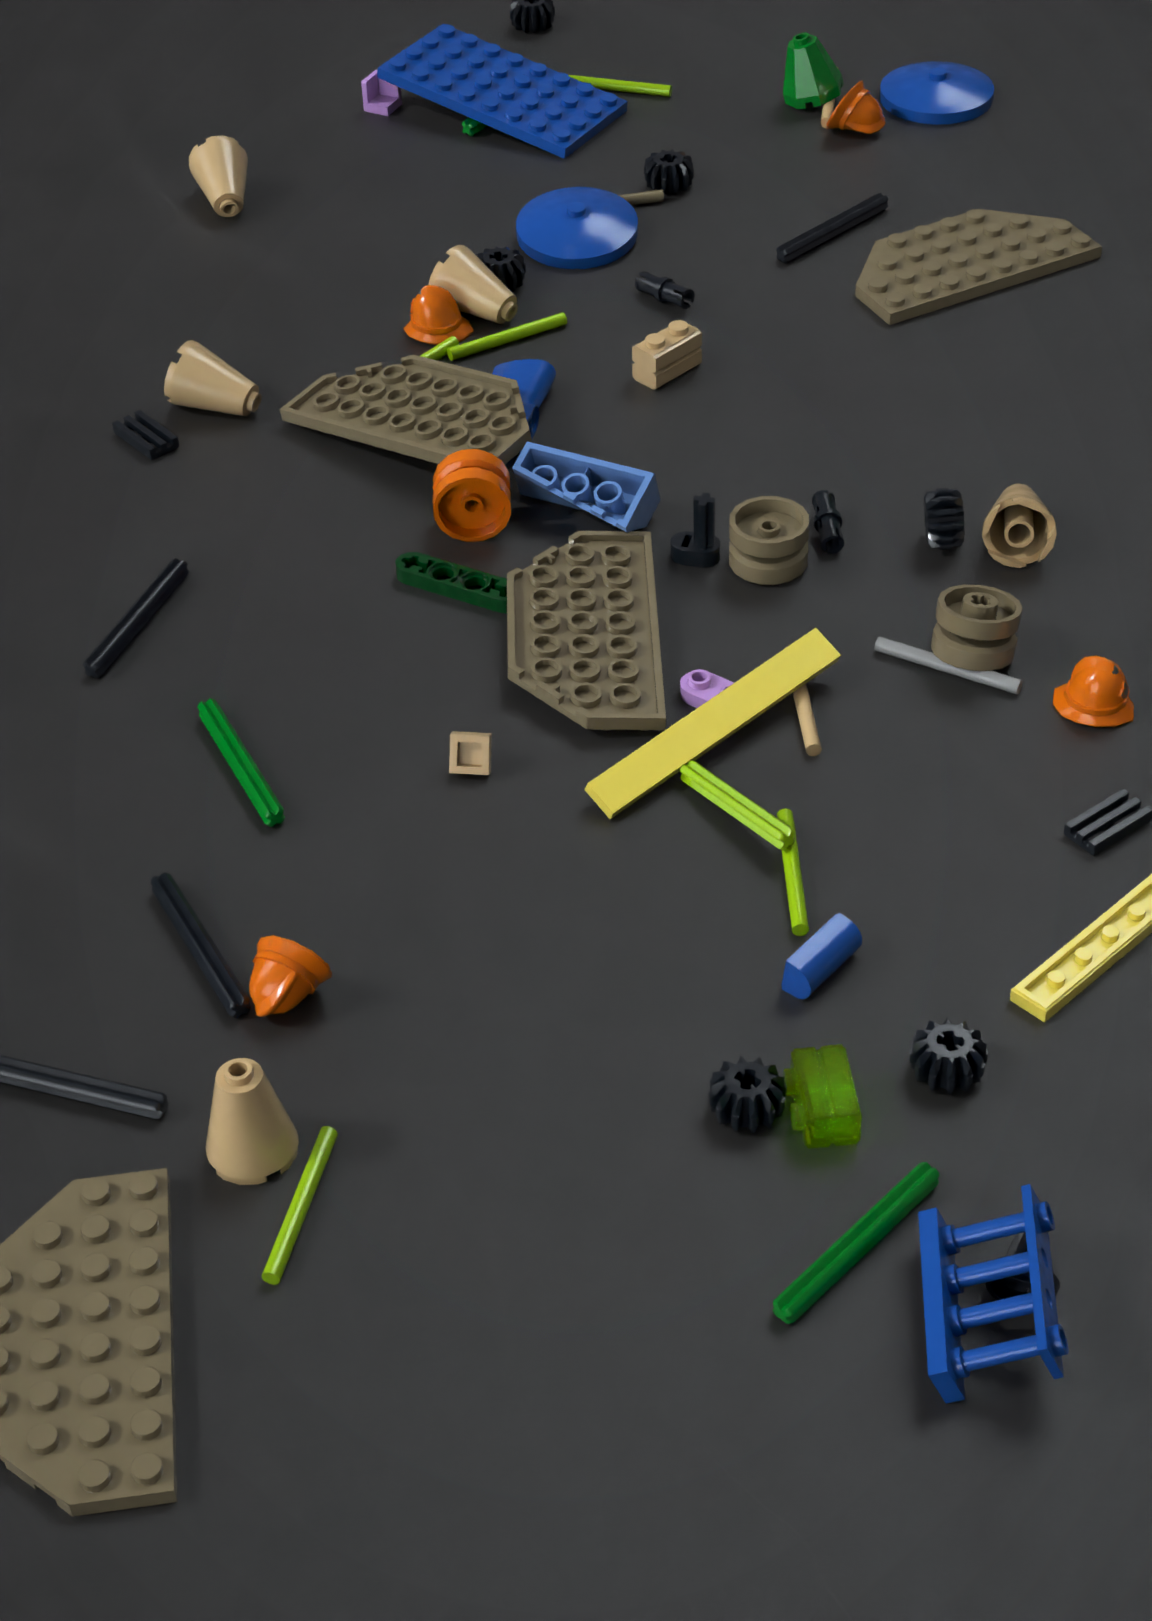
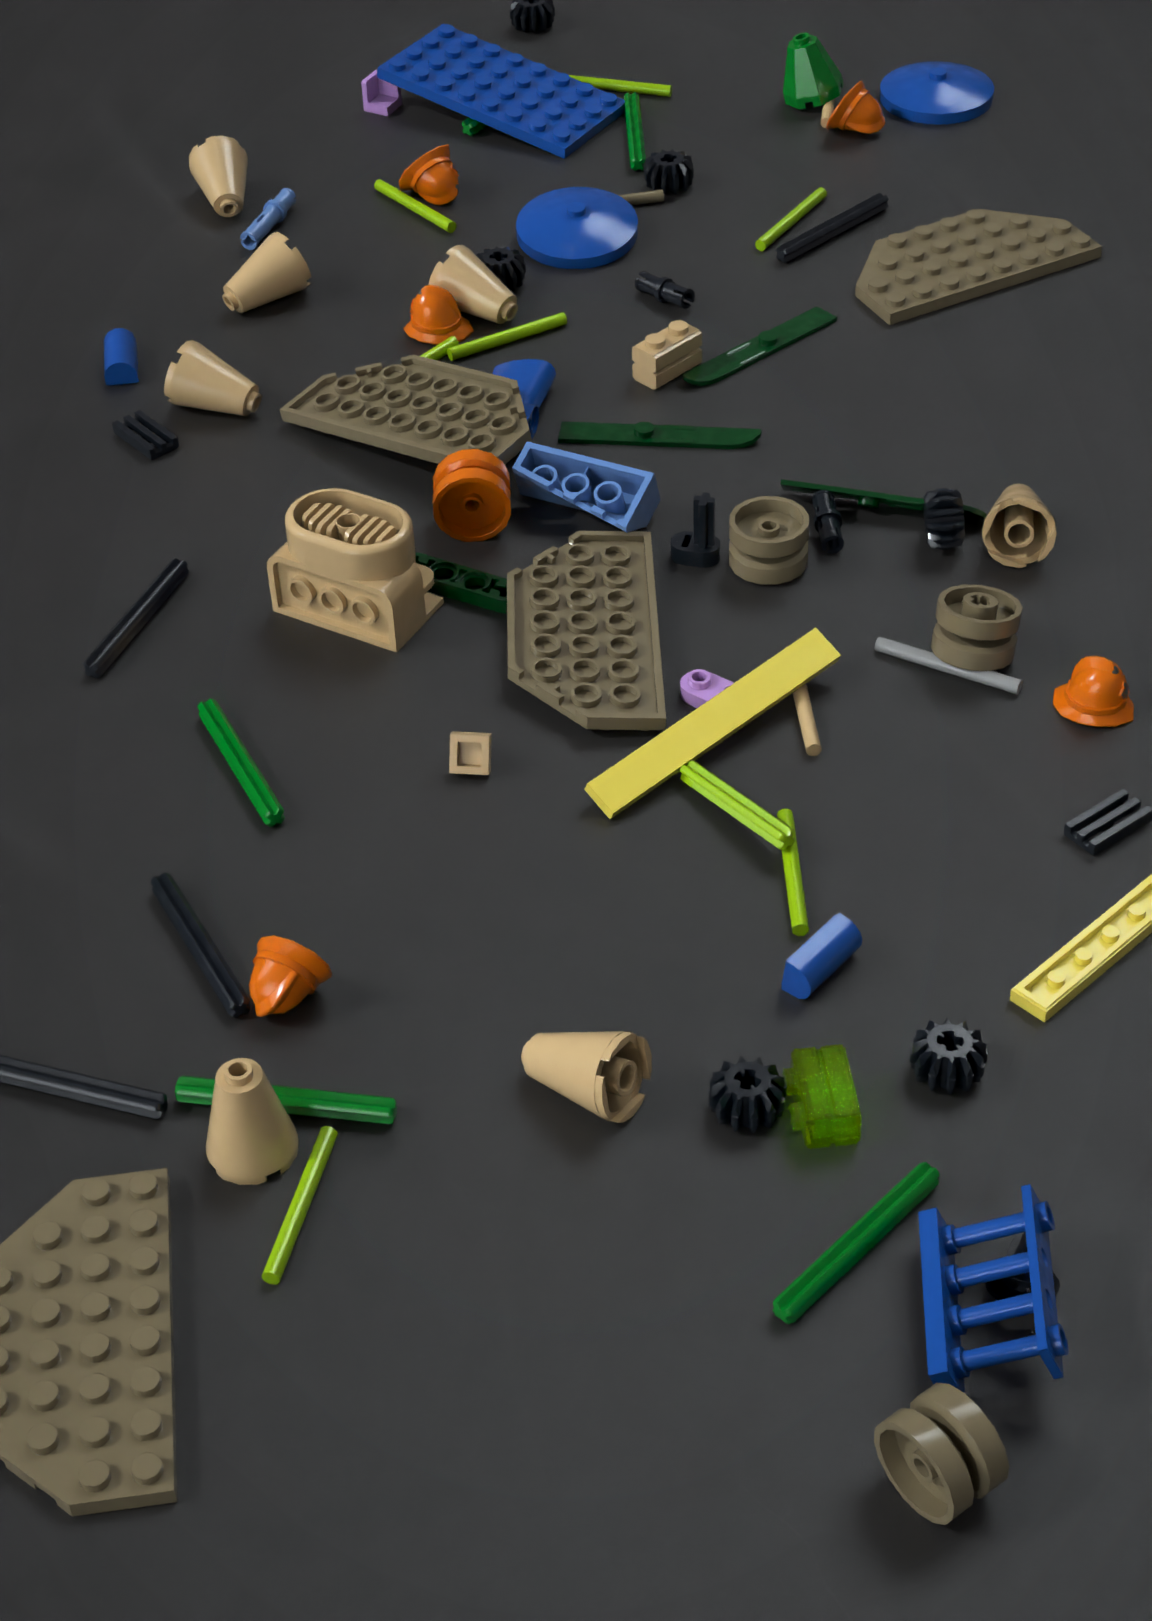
none -> blue brick [104,328,139,386]
none -> green axle [175,1075,397,1125]
none -> tan cone [222,232,311,313]
none -> medium blue pin [240,188,296,250]
none -> tan brick [267,488,444,653]
none -> lime bar [374,179,457,233]
none -> orange piece [399,144,459,206]
none -> tan cone [521,1031,652,1123]
none -> dark green piece [558,421,762,449]
none -> green axle [624,92,646,171]
none -> dark green piece [683,306,837,386]
none -> lime bar [755,187,827,251]
none -> dark green piece [780,479,987,521]
none -> dark tan wheel [874,1383,1009,1525]

